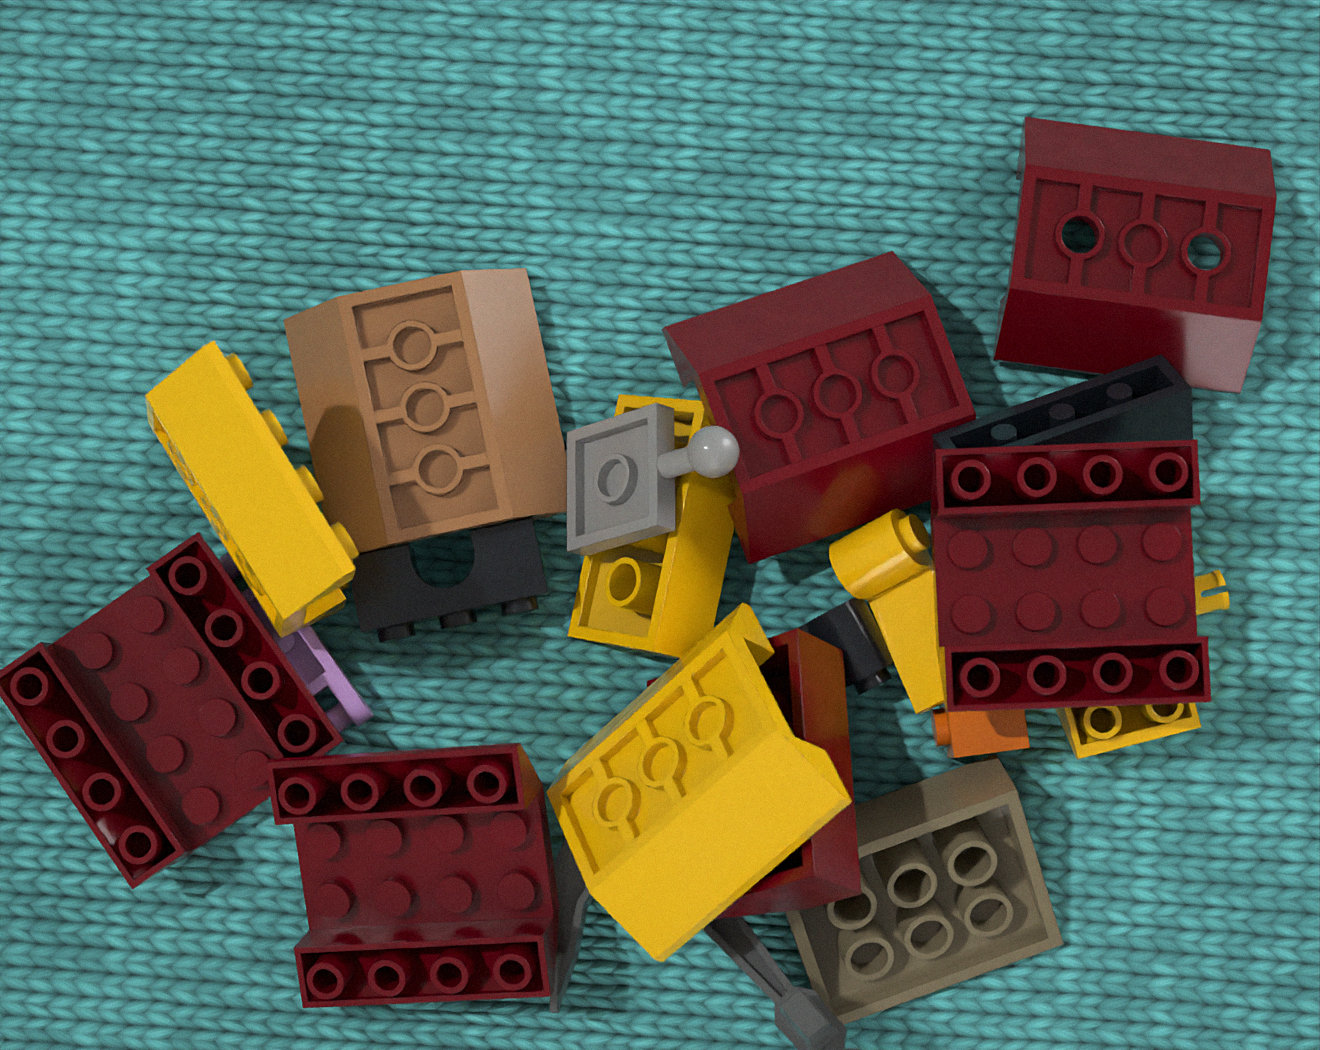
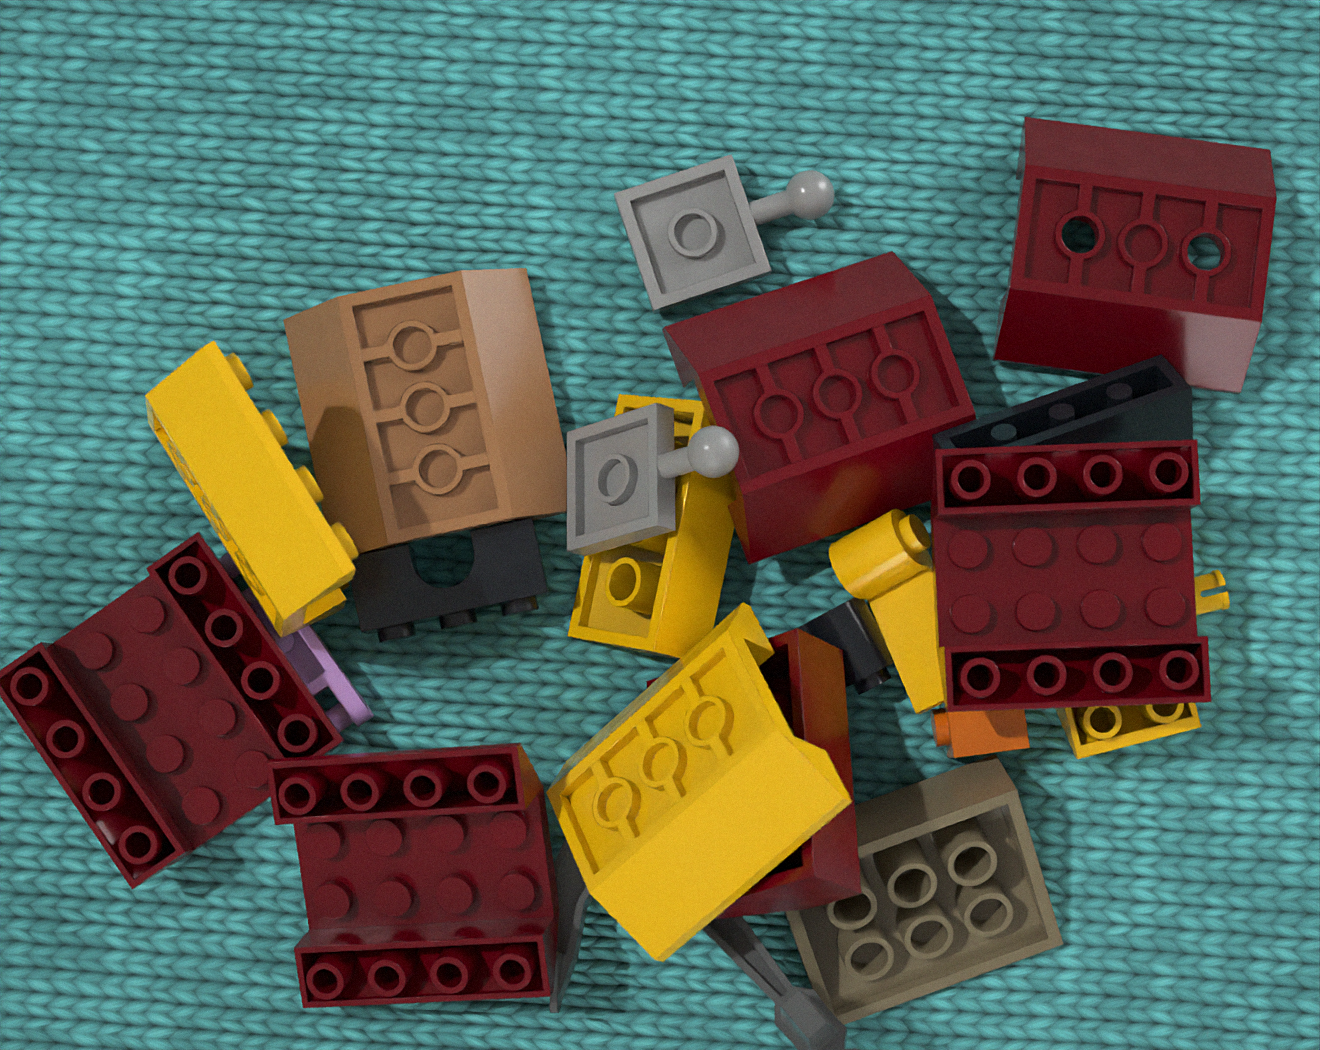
none -> light grey plate [614,154,834,314]

